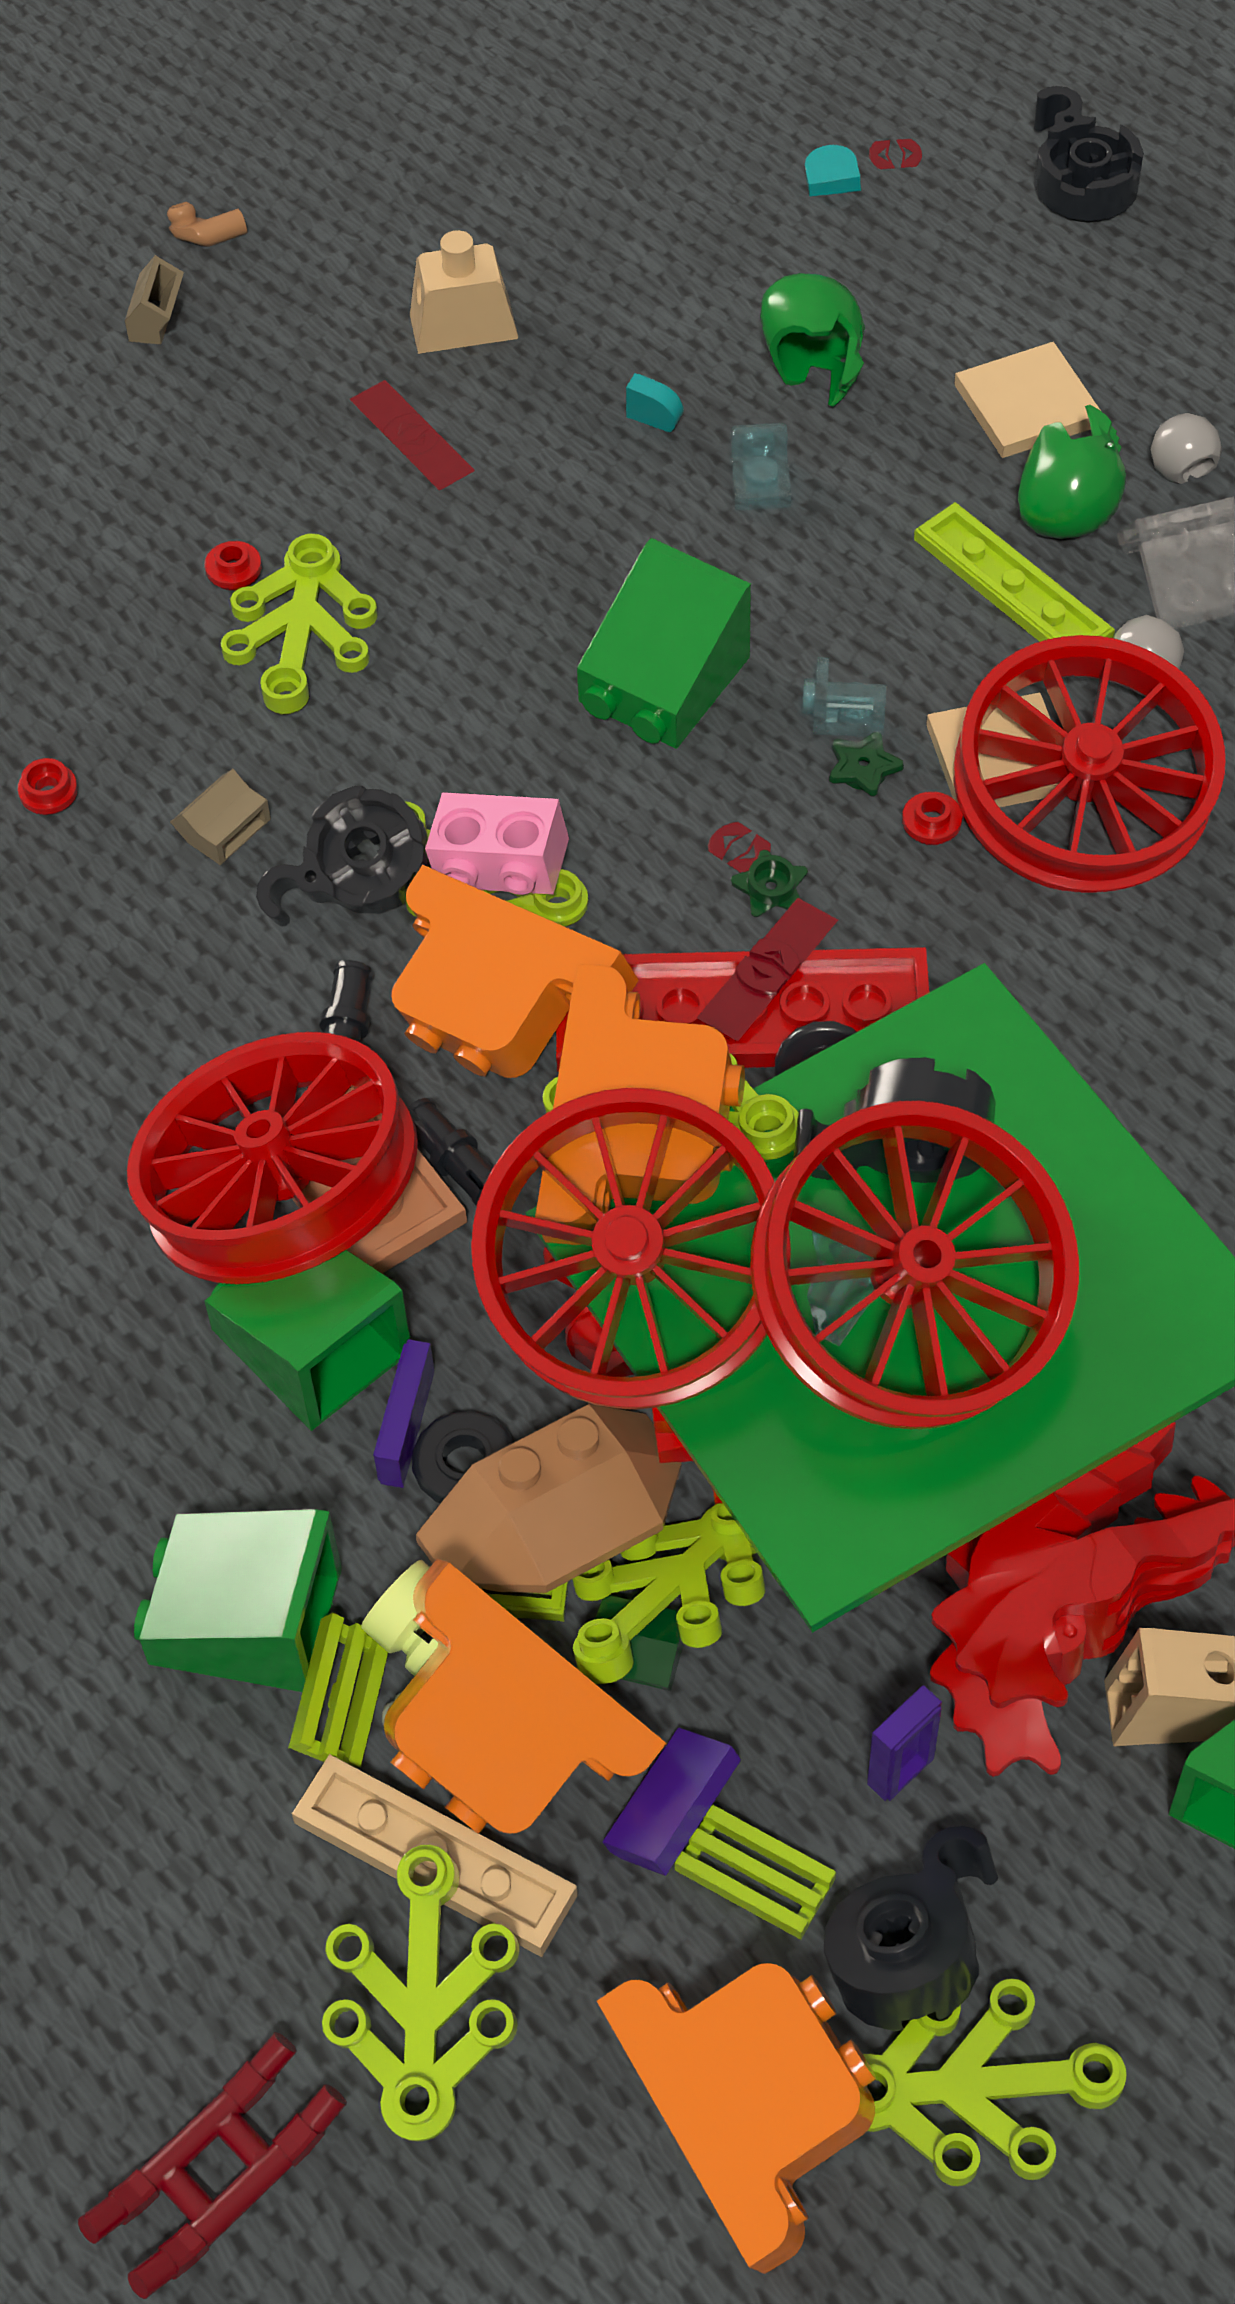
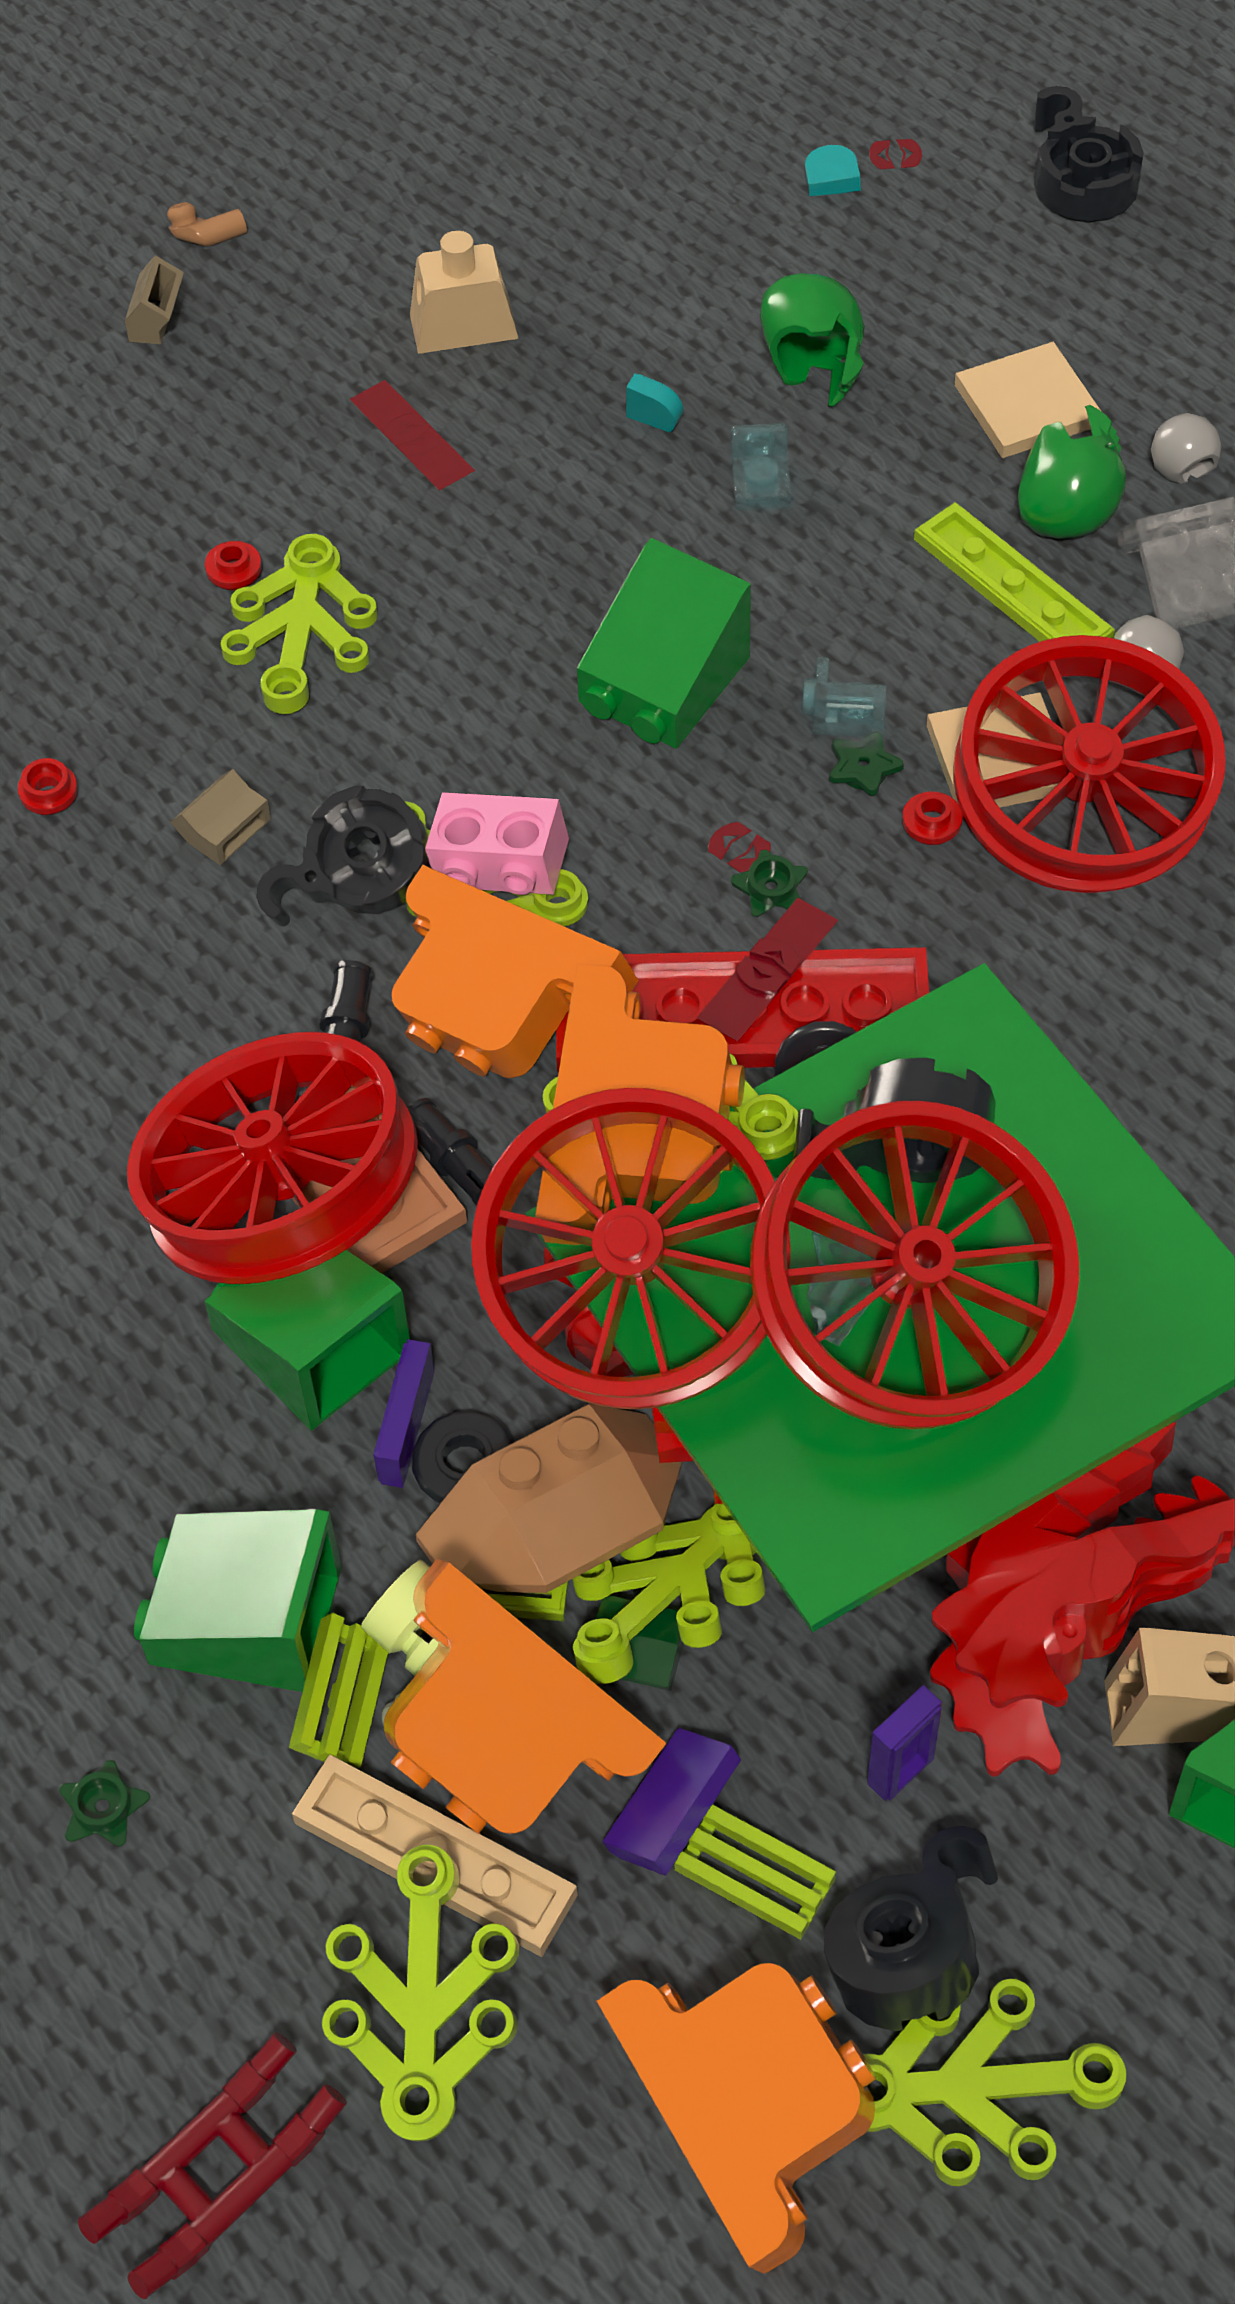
none -> dark green plate [59,1760,150,1847]

